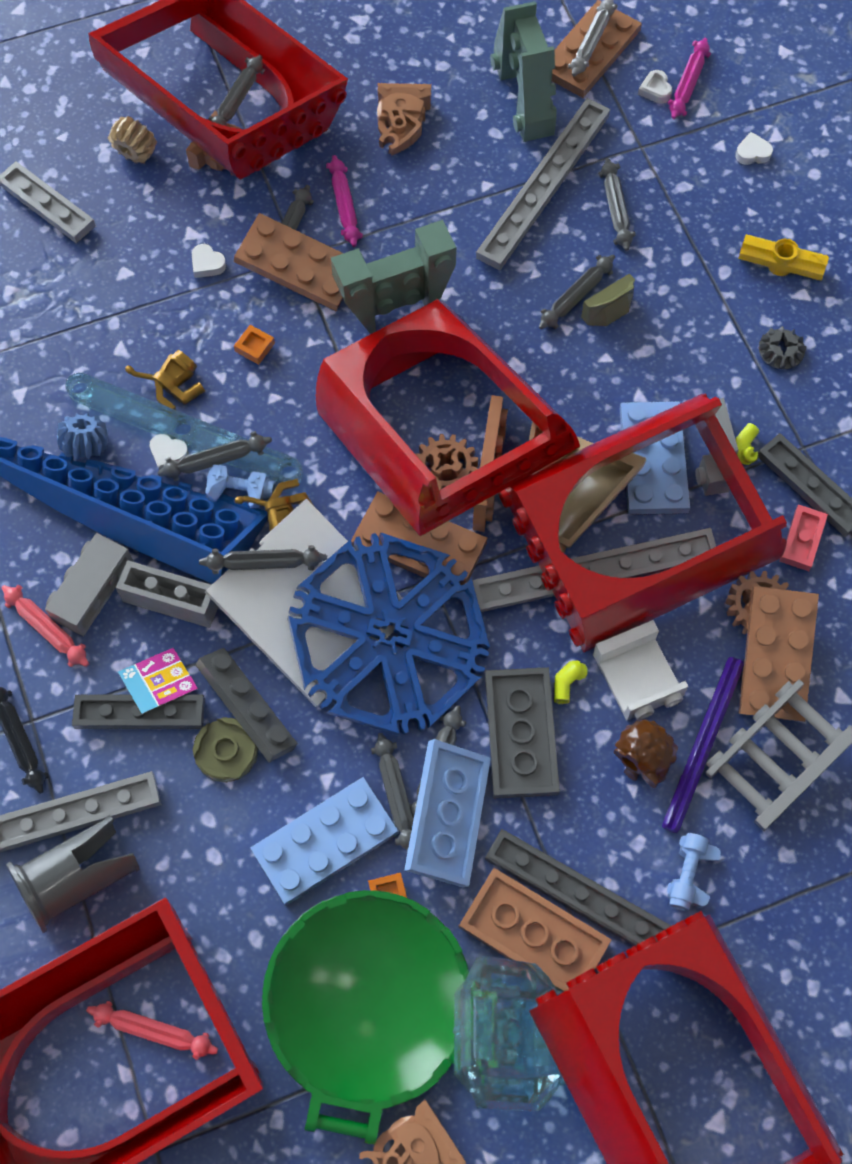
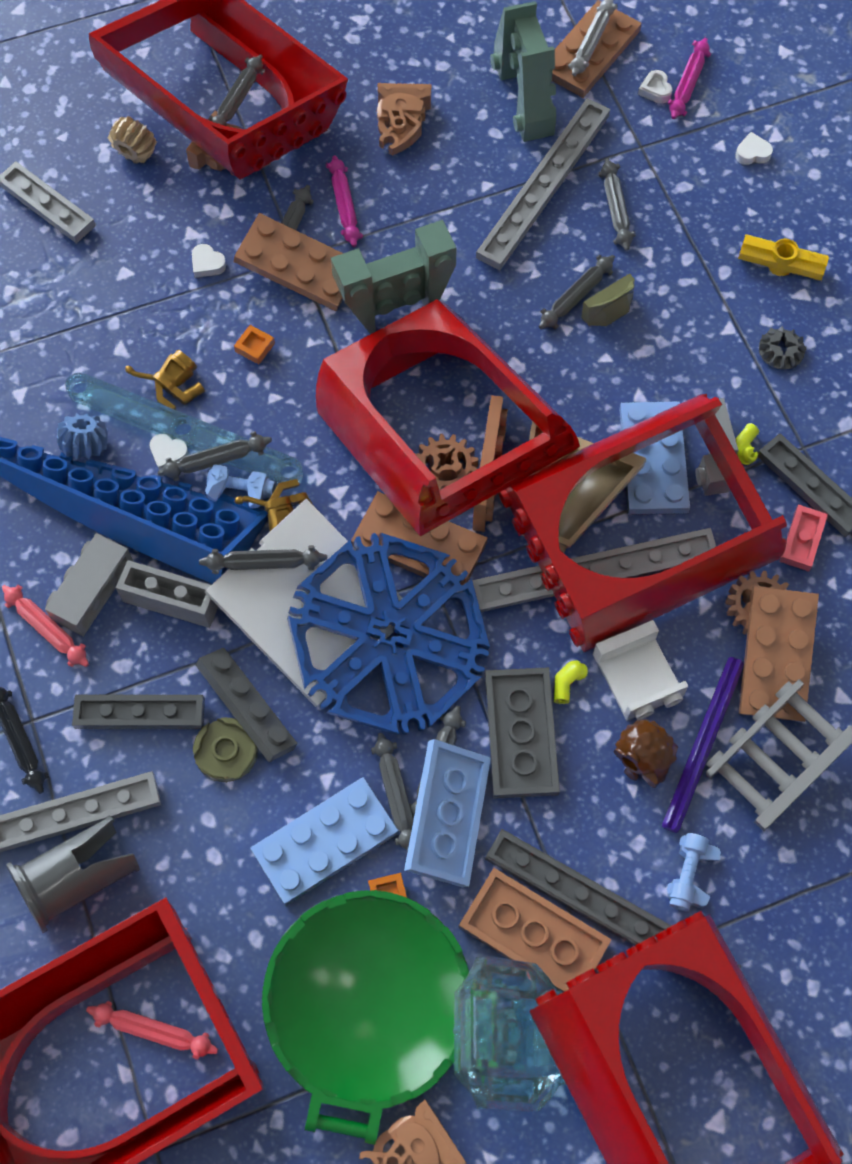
sticker [118,648,198,714] -> none

